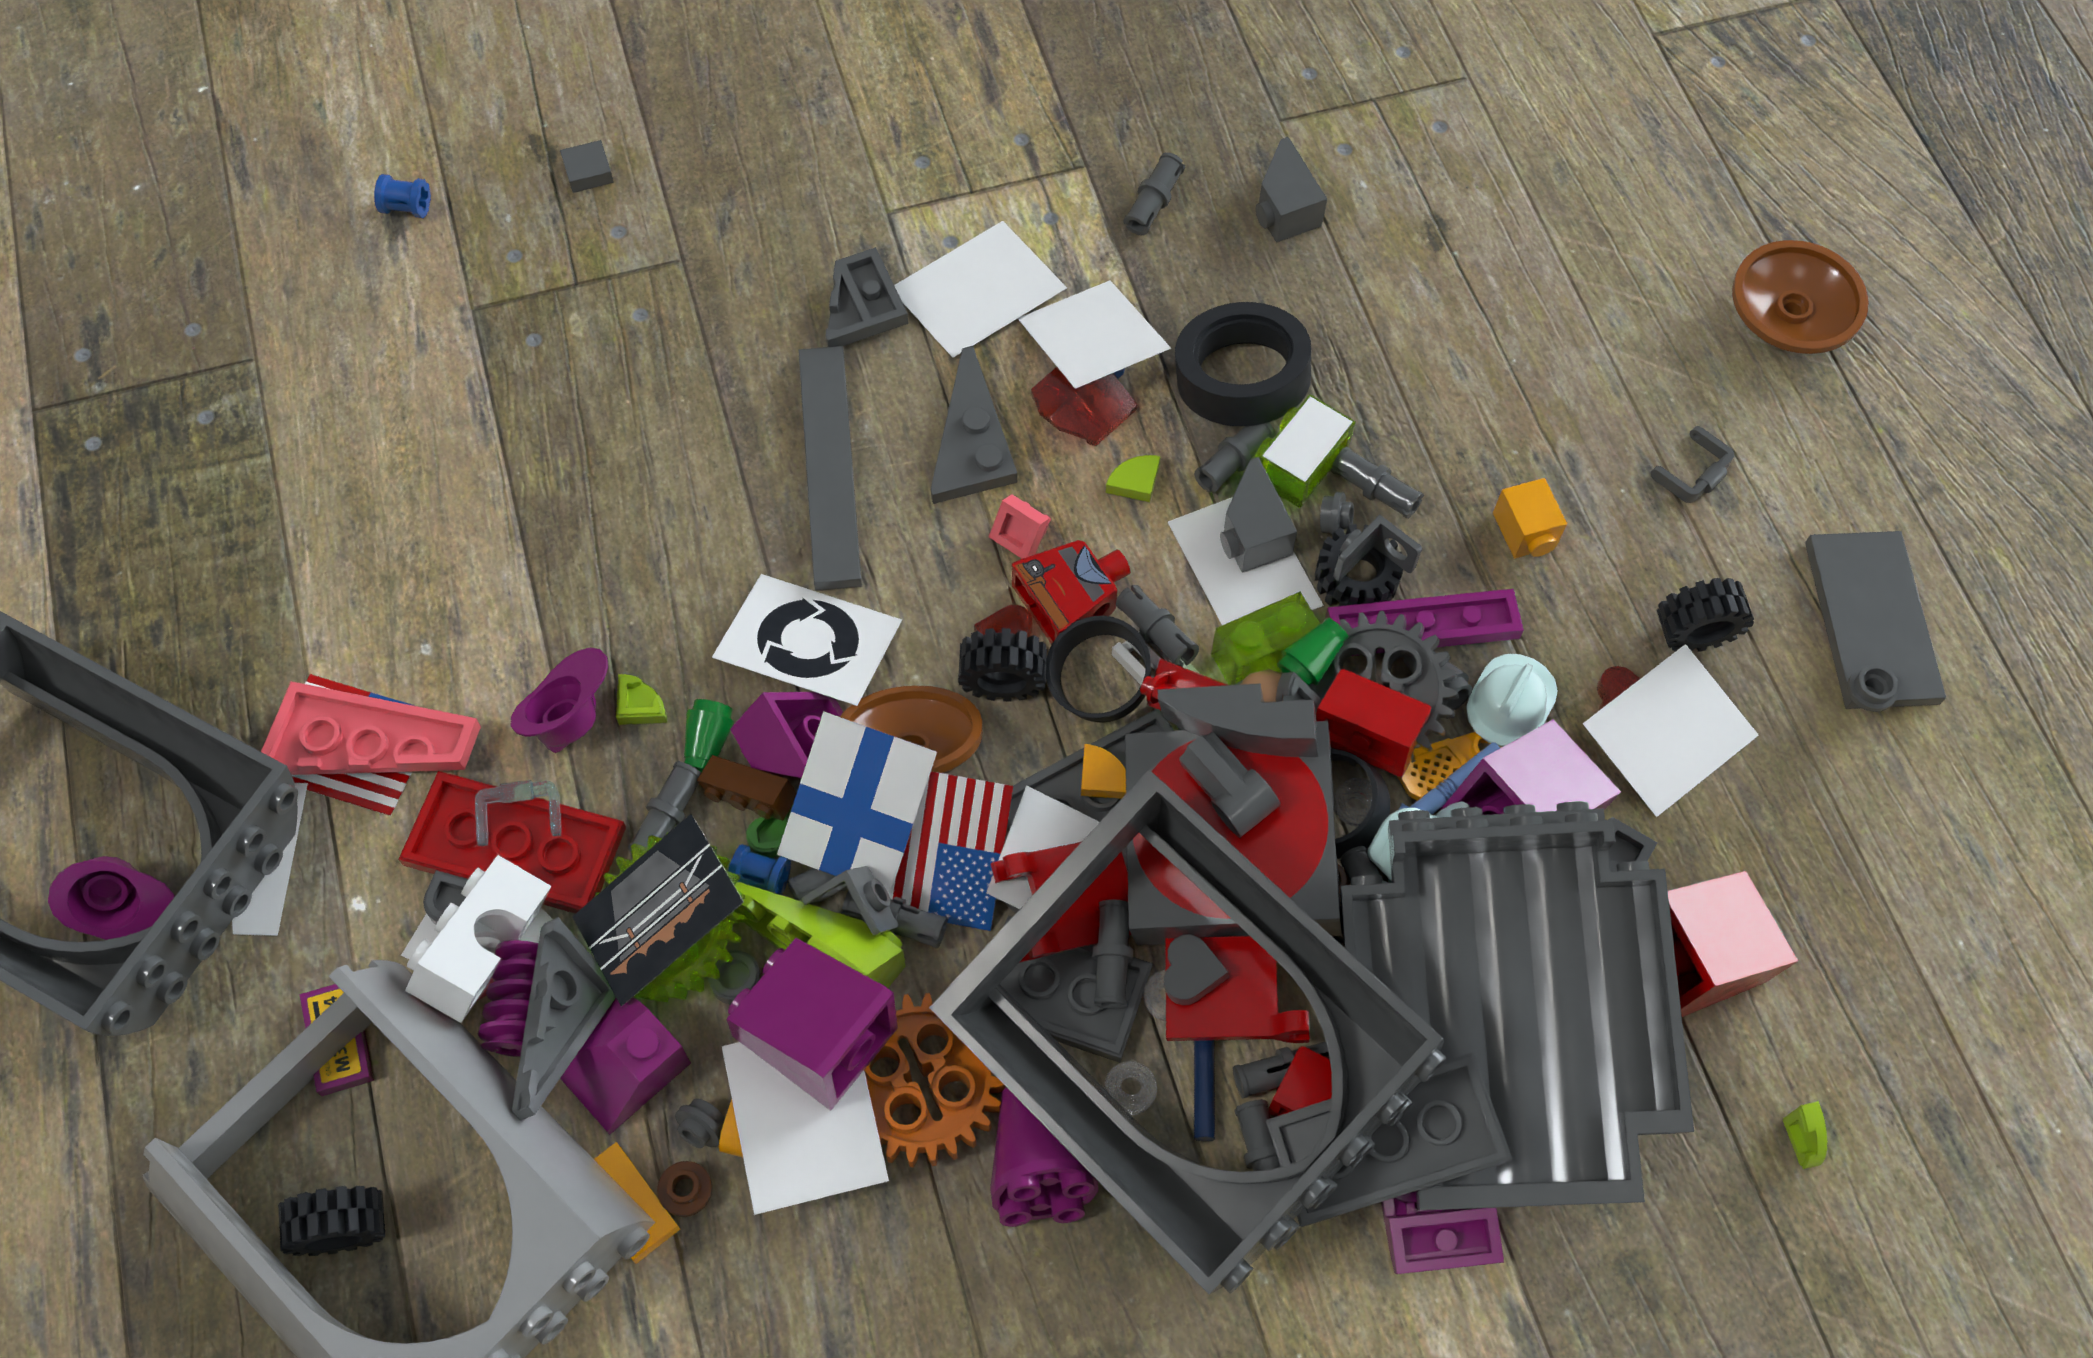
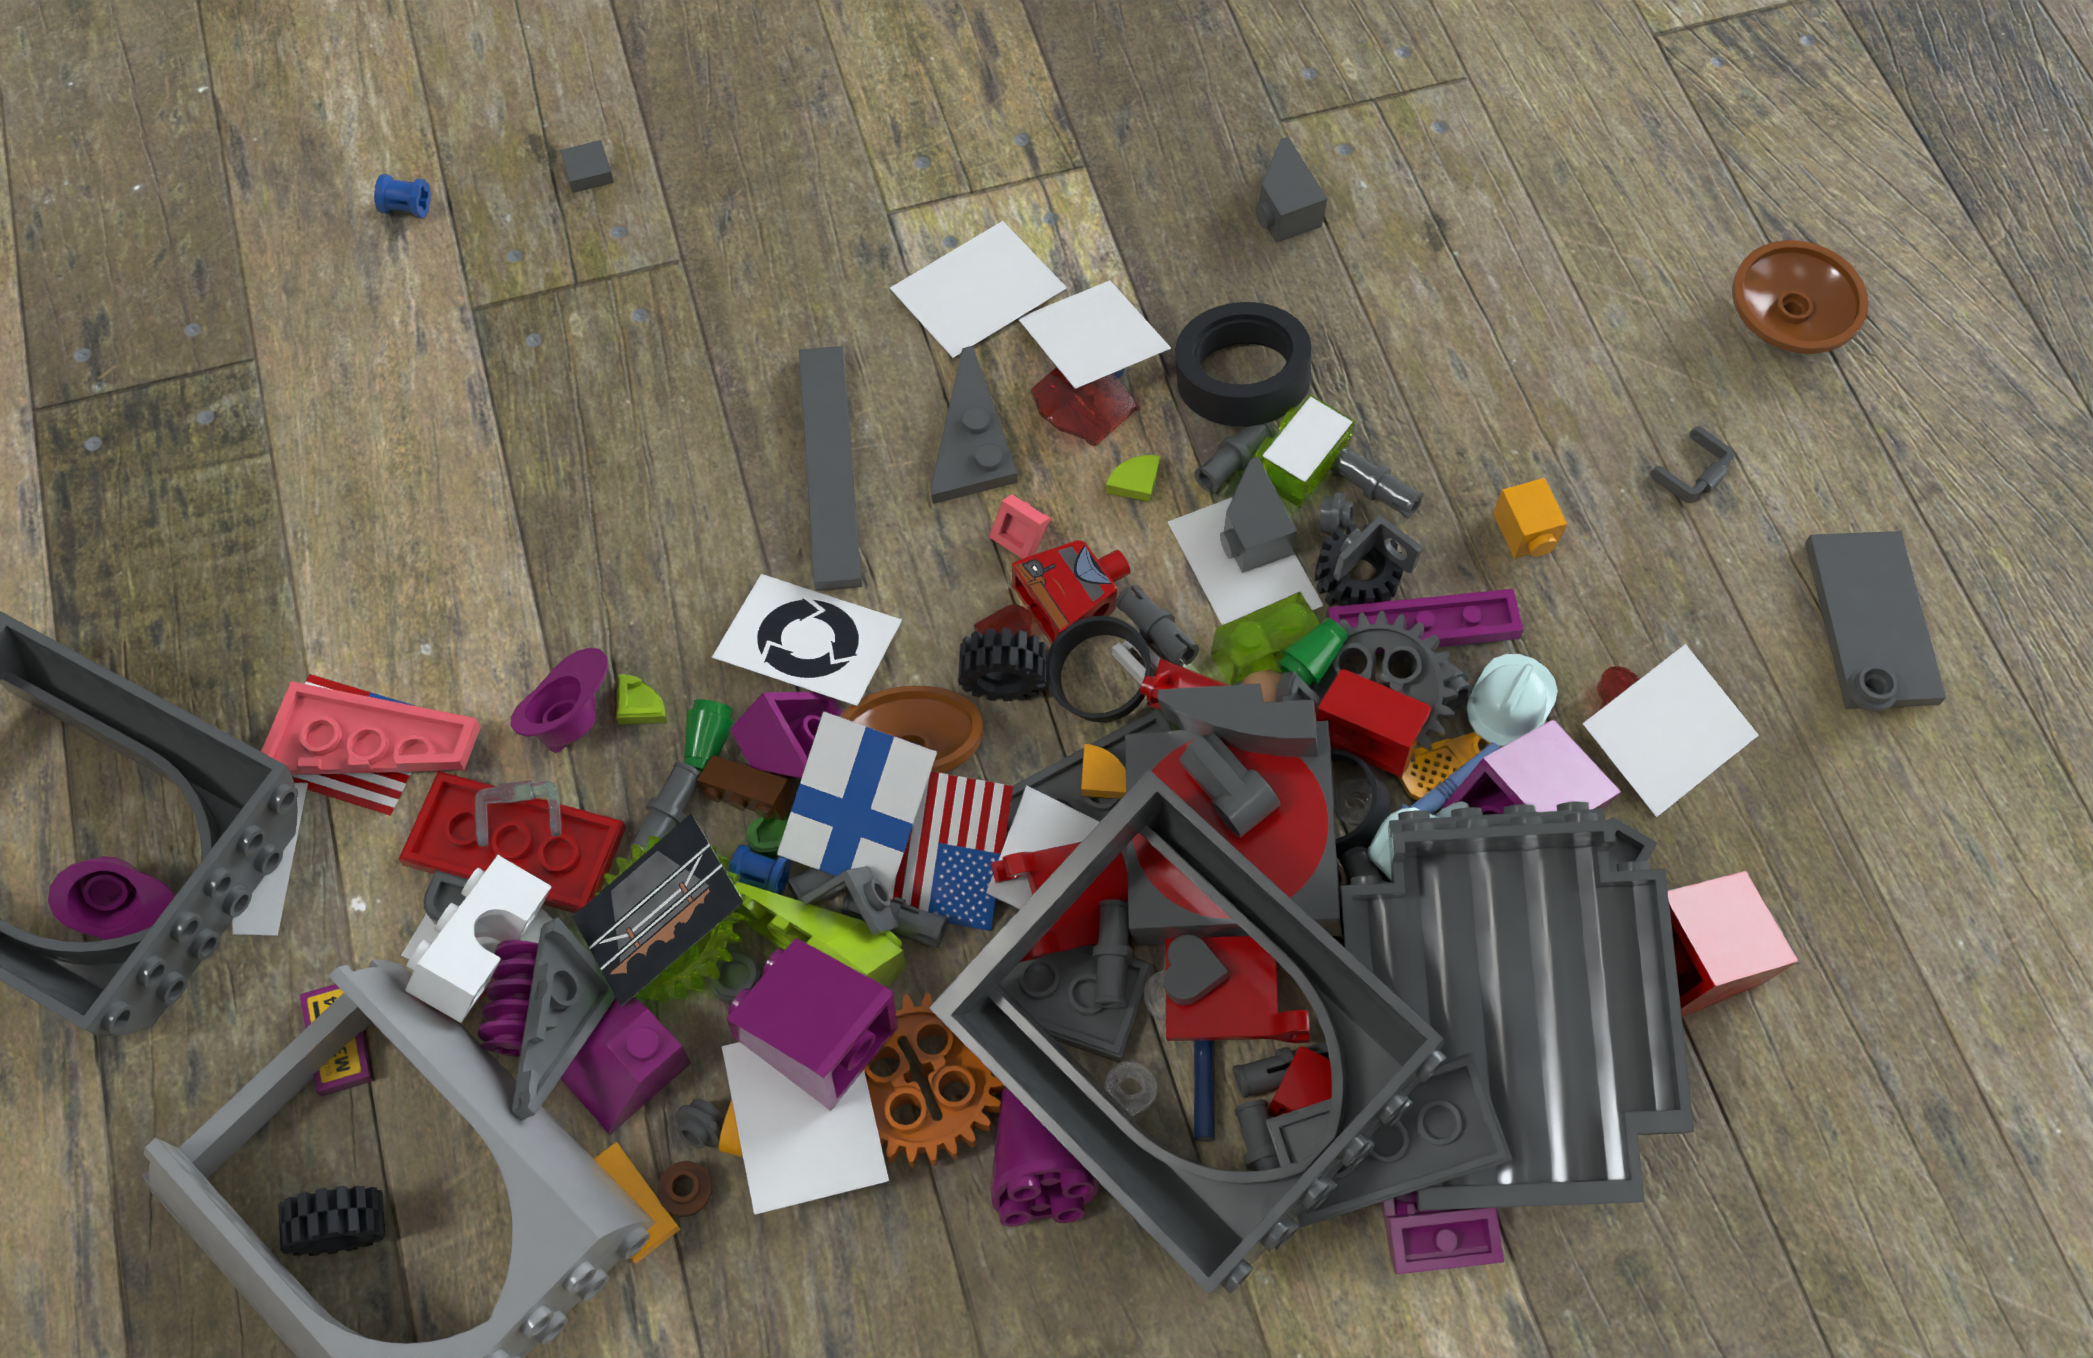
dark grey wing [825,247,909,347] -> none
dark grey pin [1123,152,1185,236] -> none
black tyre [1657,578,1754,652] -> none
lime tile [1783,1101,1828,1169] -> none

